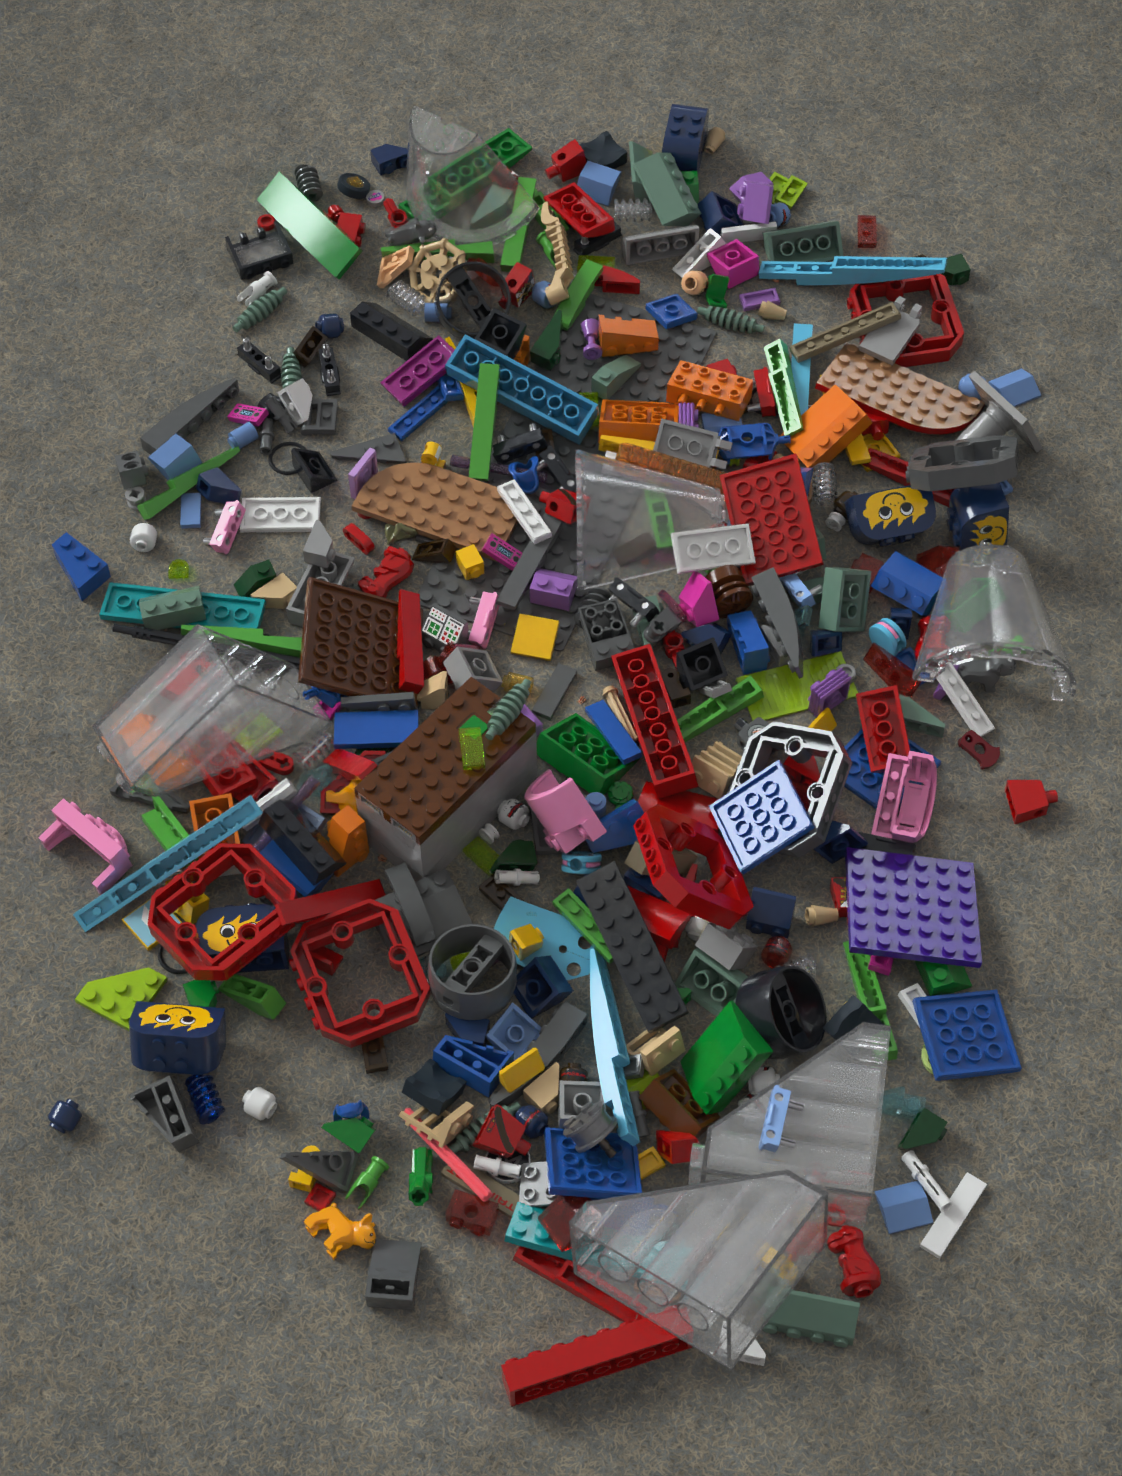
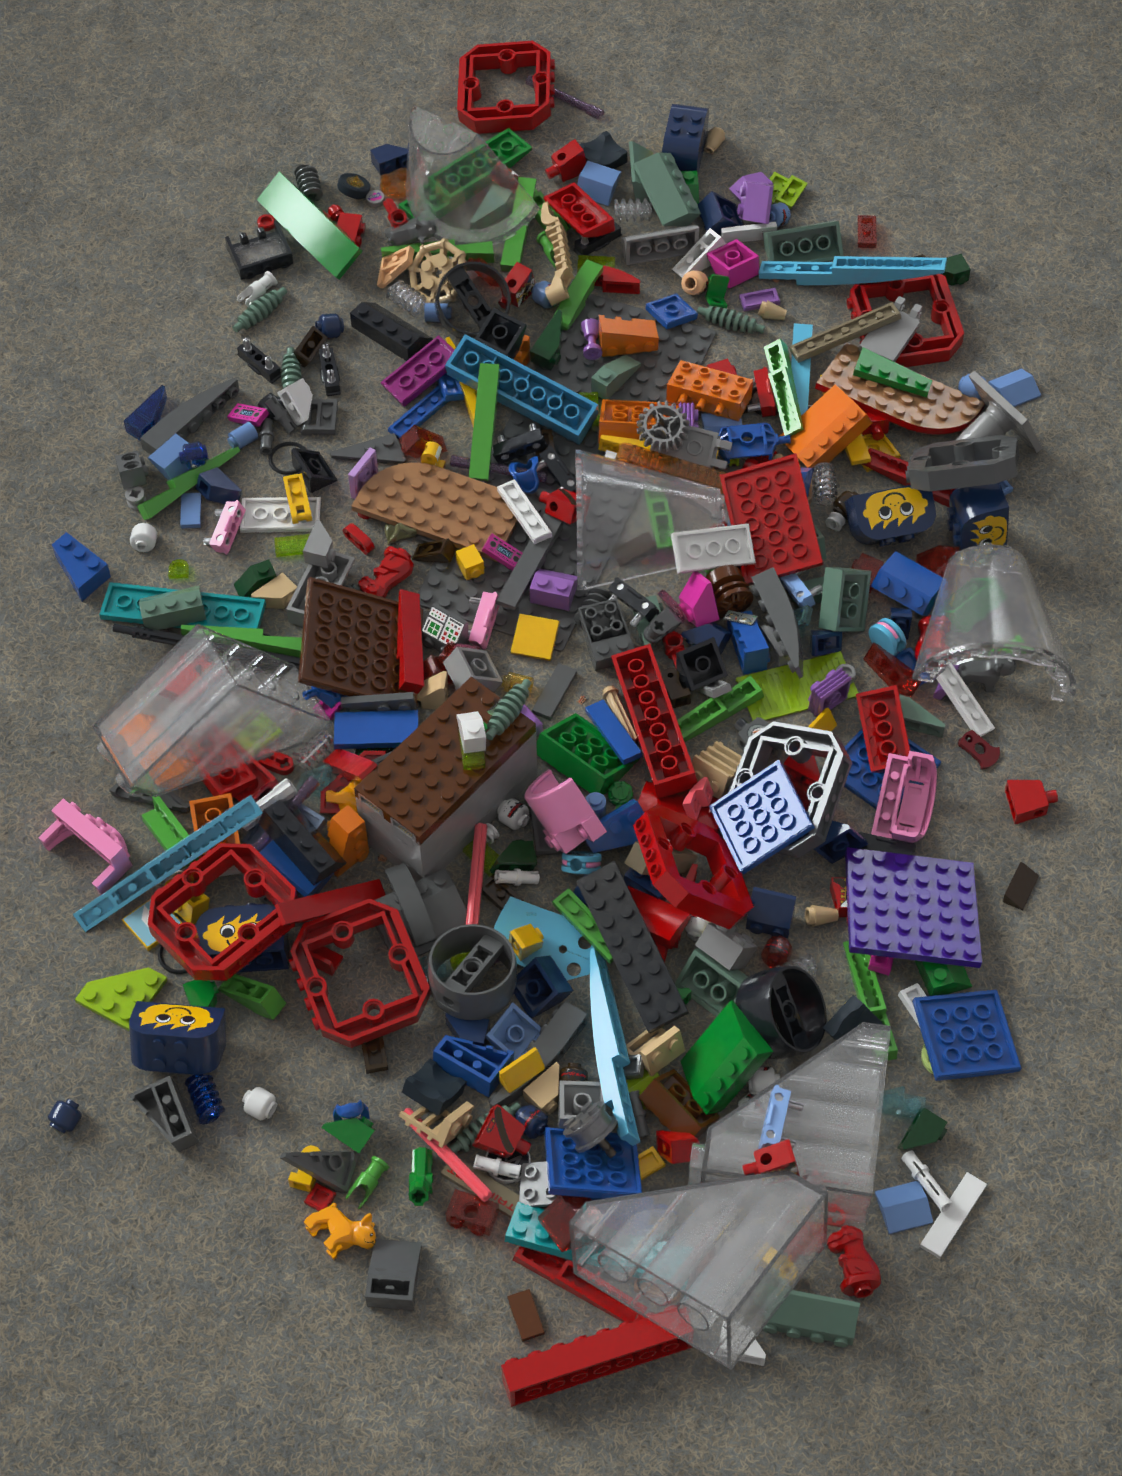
none -> clear blue slope [124,385,167,441]
none -> clear blue head [179,441,209,469]
none -> clear neon green tile [274,534,310,557]
none -> yellow plate [283,473,313,524]
none -> clear orange dish [380,168,416,198]
none -> clear red slope [399,425,447,458]
none -> red panel [457,40,555,134]
none -> white slope [457,711,486,753]
none -> coral axle [466,823,488,925]
none -> reddish brown tile [507,1289,545,1342]
none -> clear purple piece [526,75,604,120]
none -> light grey gear [637,401,690,454]
none -> coral slope [683,777,714,820]
none -> light grey sticker [723,610,758,625]
none -> red torso [742,1139,800,1185]
none -> green wing [853,347,933,398]
none -> dark brown slope [1003,862,1039,911]

